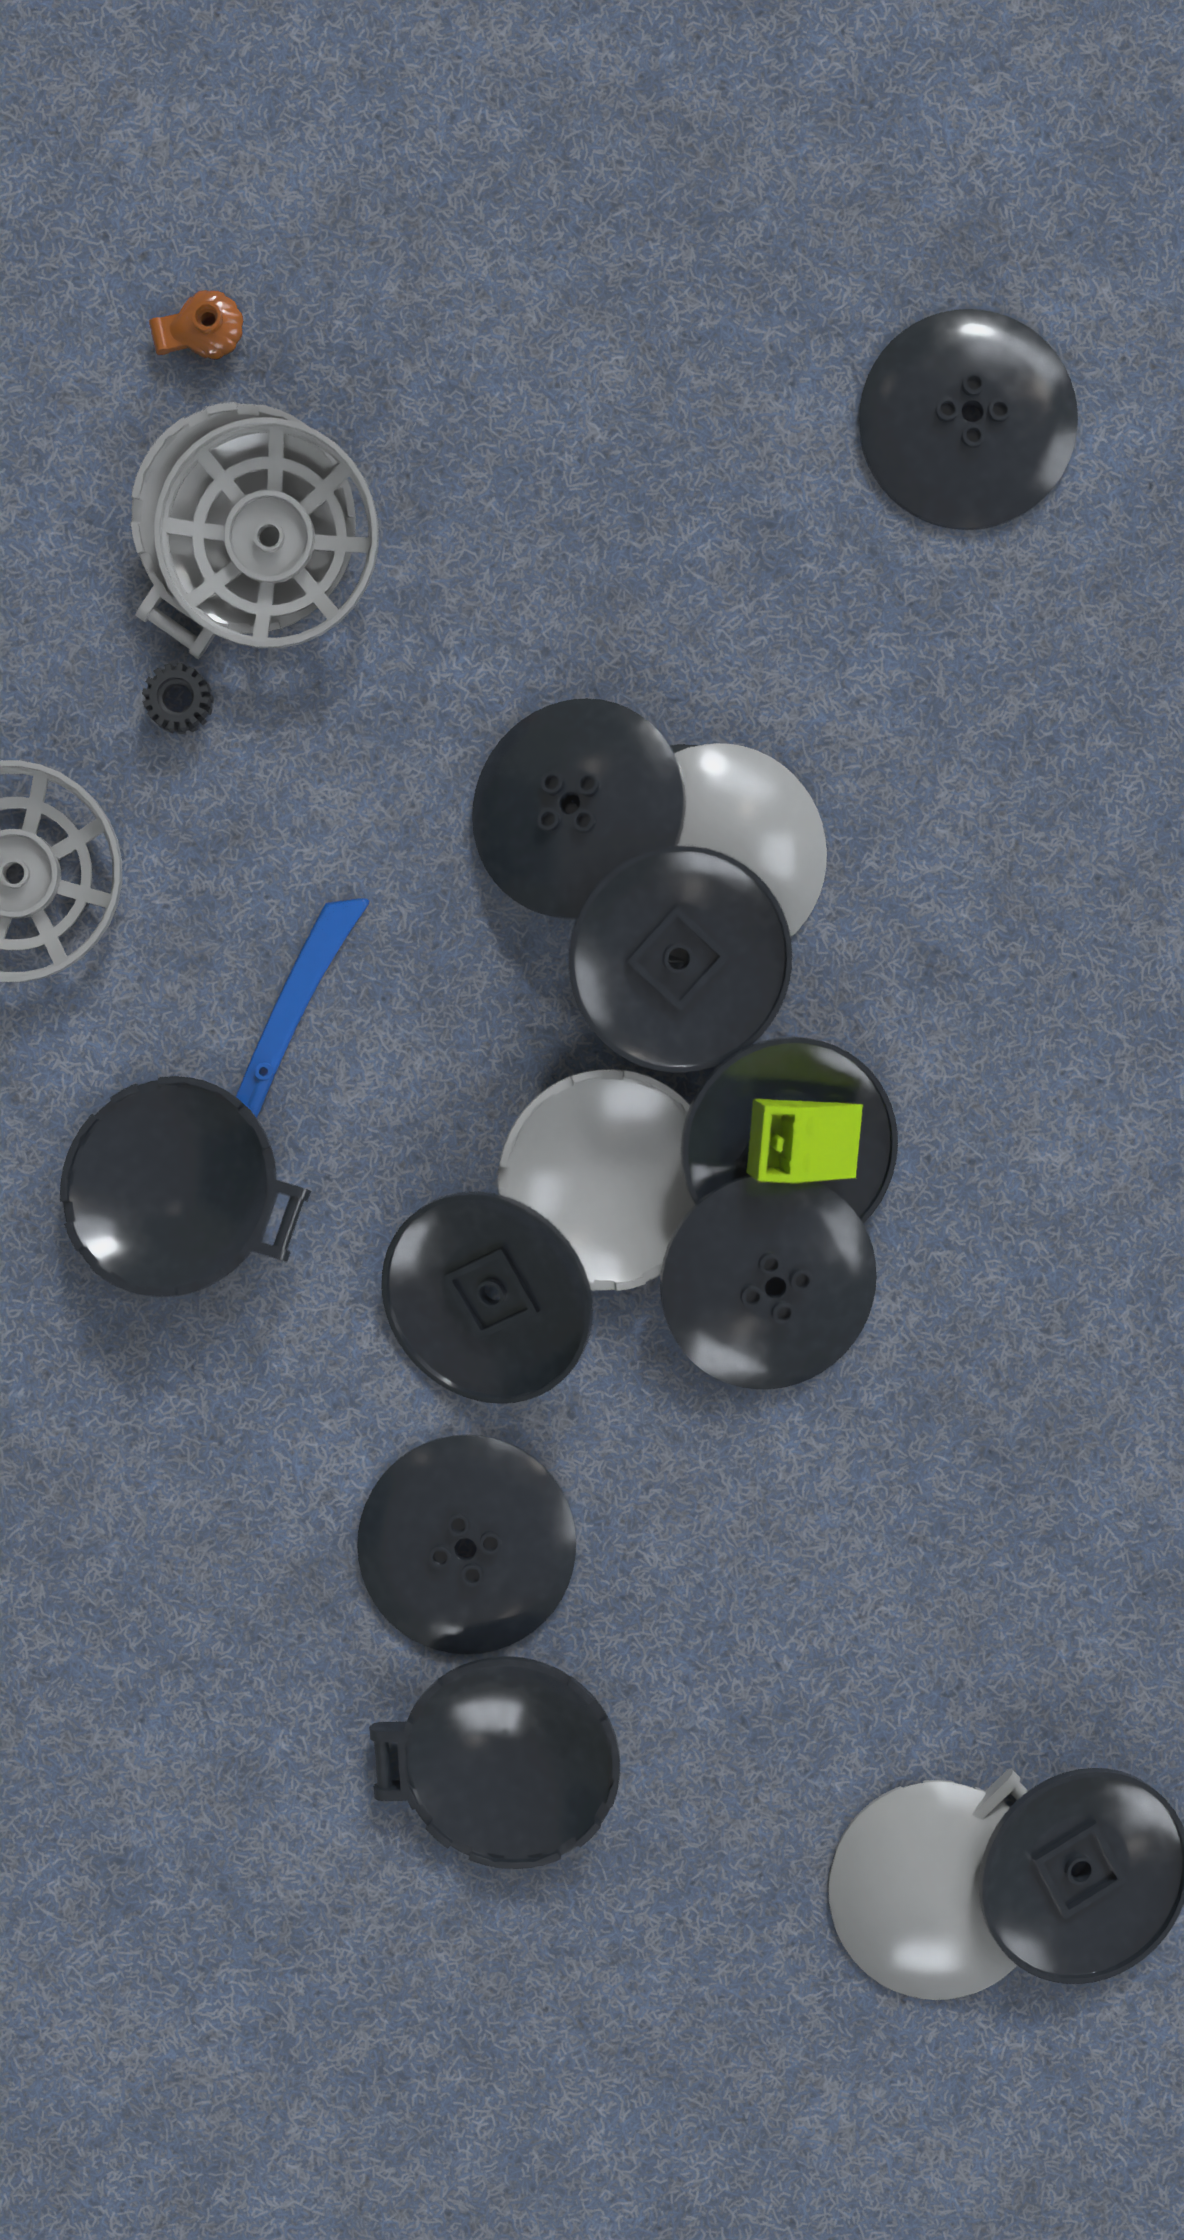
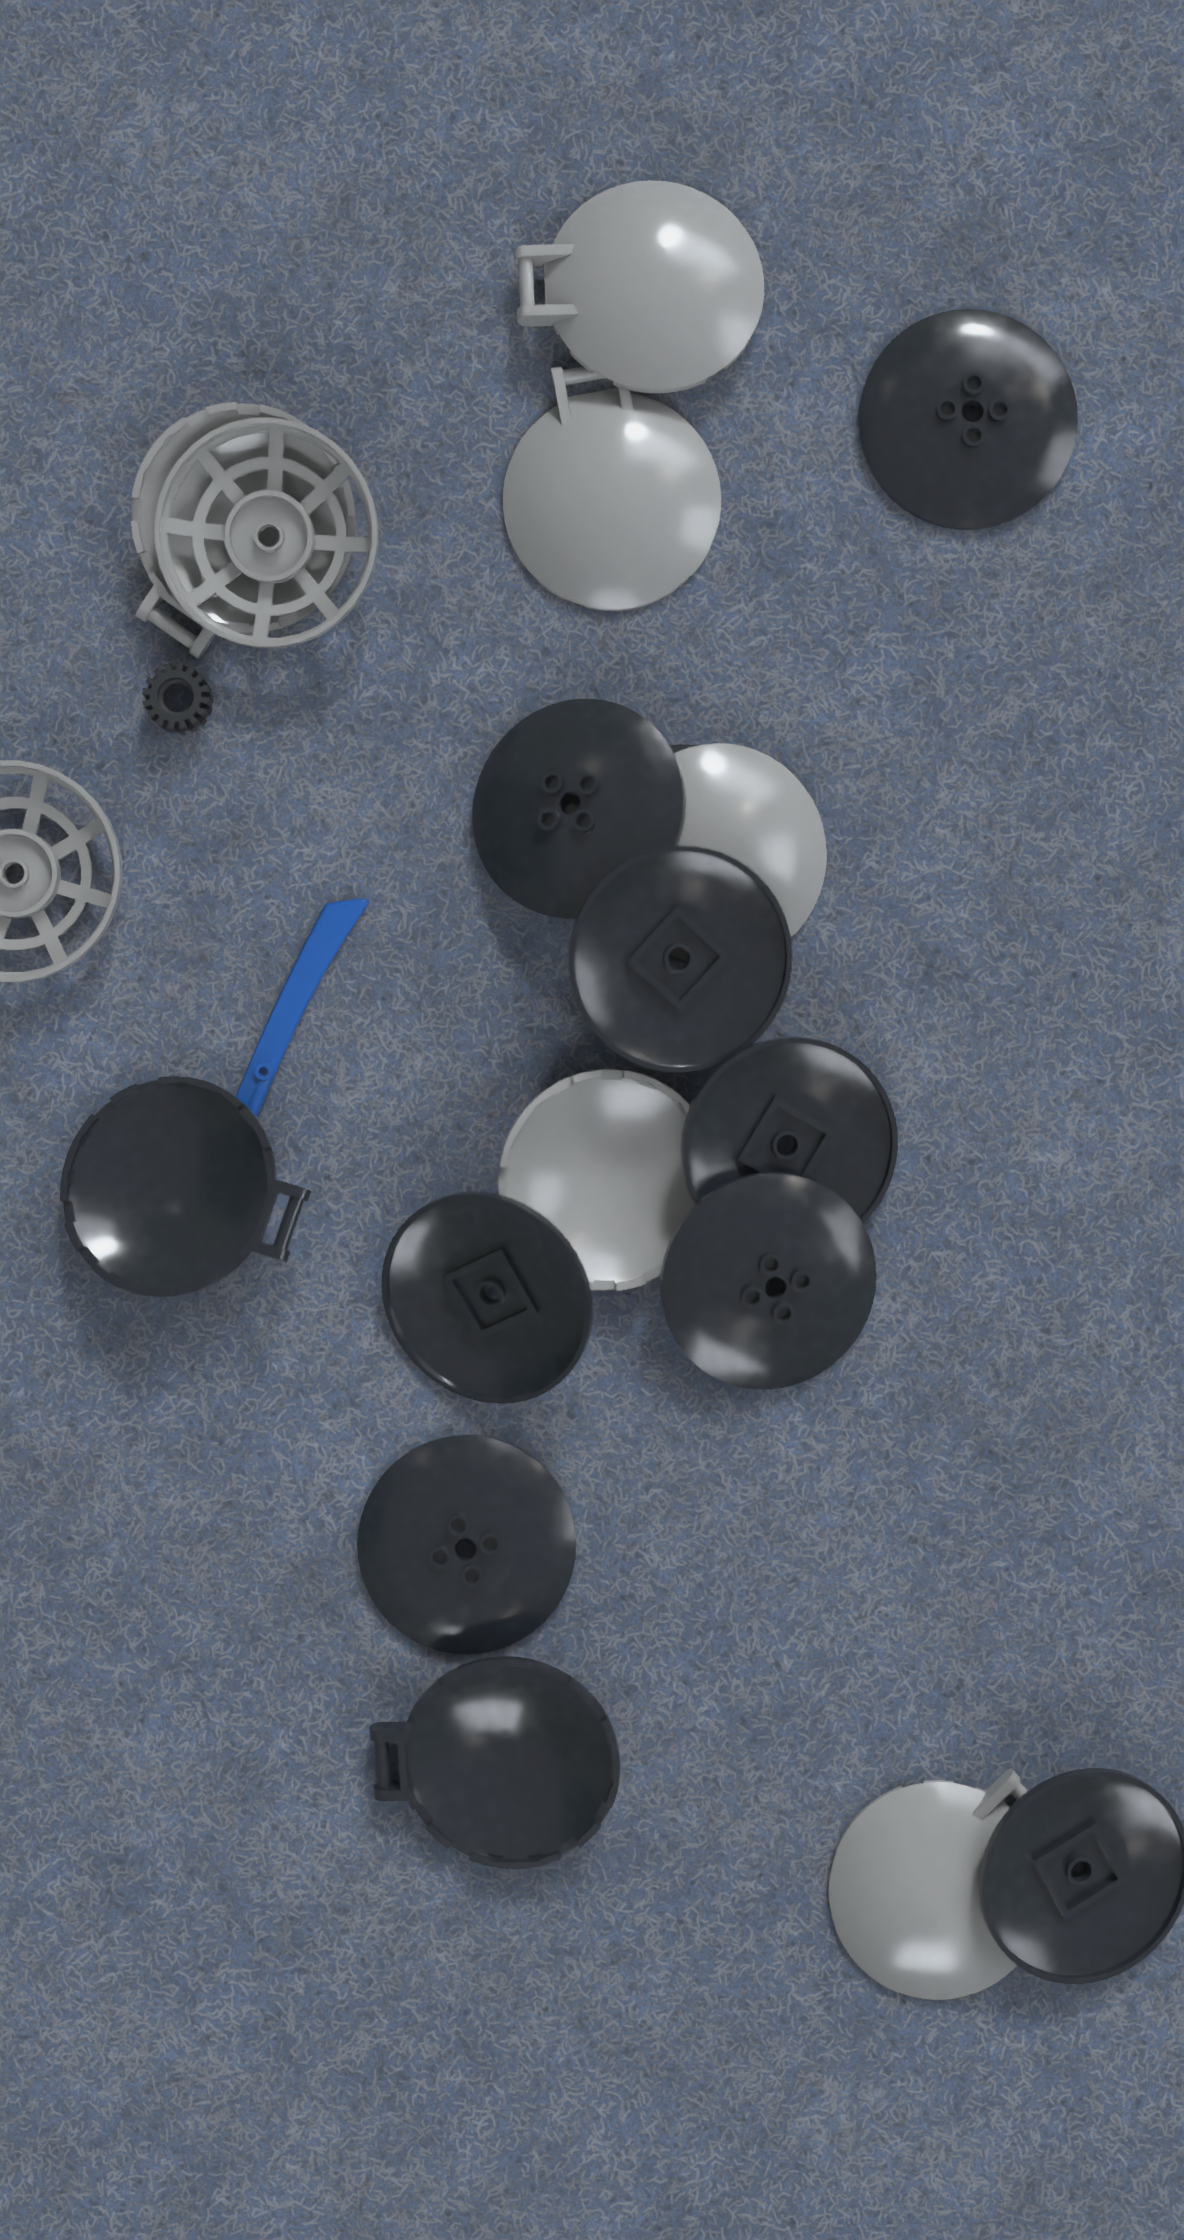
dark orange animal [149,290,244,360] -> none
lime slope [747,1099,863,1183] -> none
none -> light grey dish [503,366,721,611]
none -> light grey dish [514,180,764,393]

